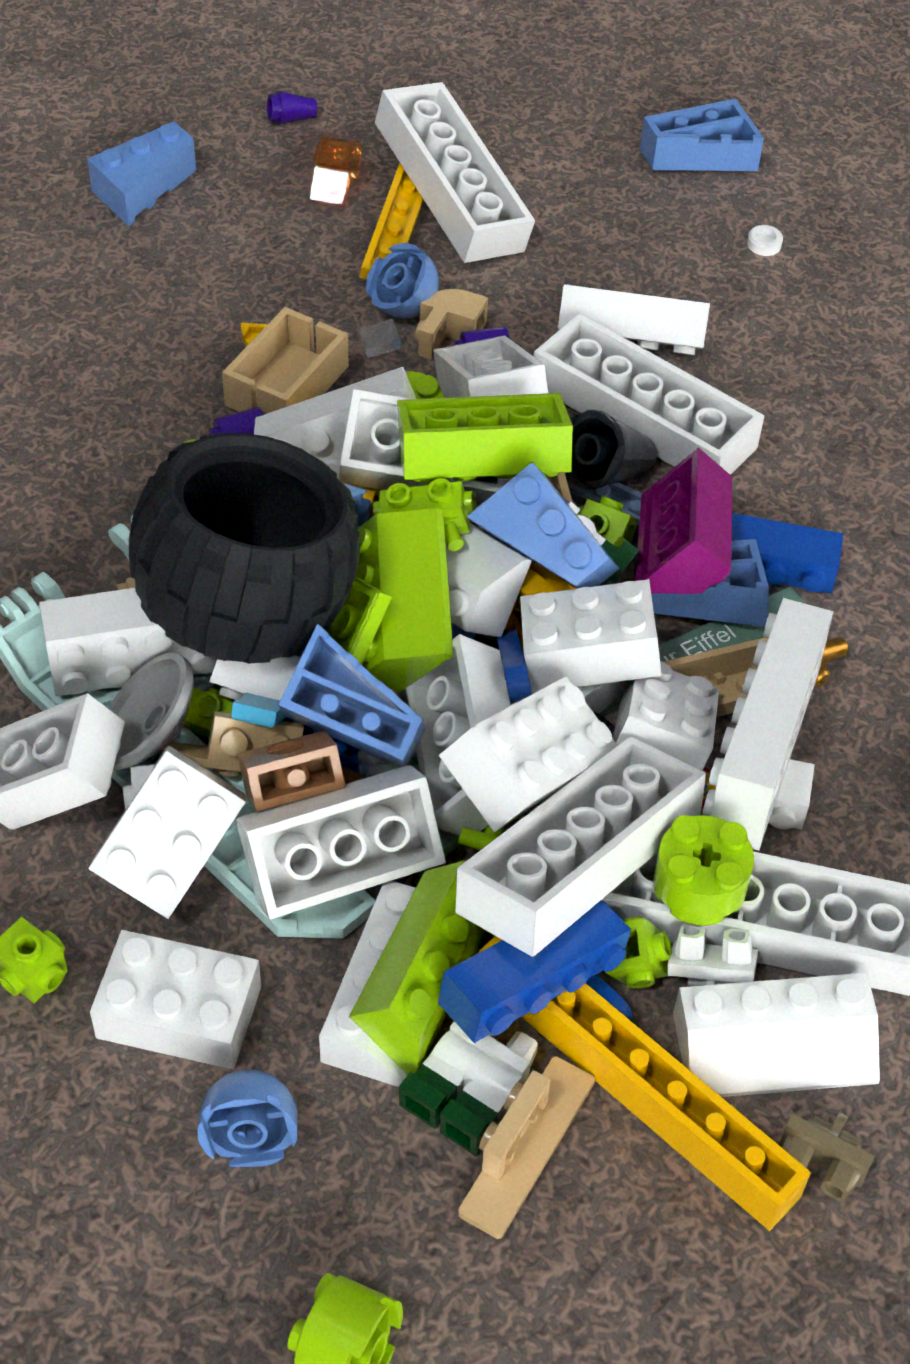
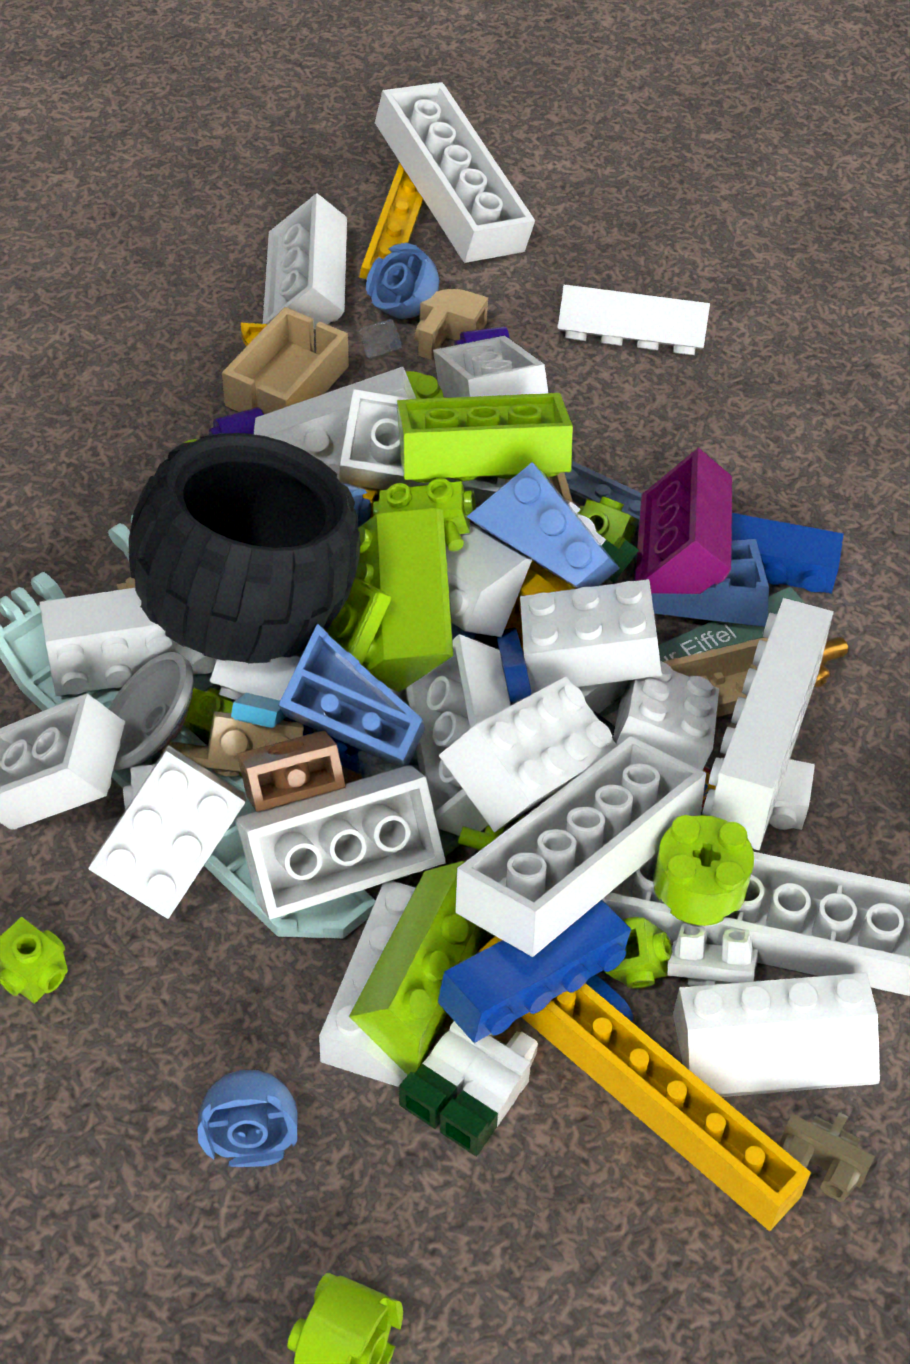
medium blue wedge [87,121,196,227] -> none
white brick [90,930,261,1070] -> none
dark purple cone [267,91,317,125] -> none
clear orange brick [309,135,363,207] -> none
tan bracket [458,1056,595,1239] -> none
white brick [534,313,764,475] -> none
black cone [565,410,657,489] -> none
medium blue wedge [640,99,764,171] -> none
white tile [747,225,783,256] -> none
none -> white slope [263,193,347,329]

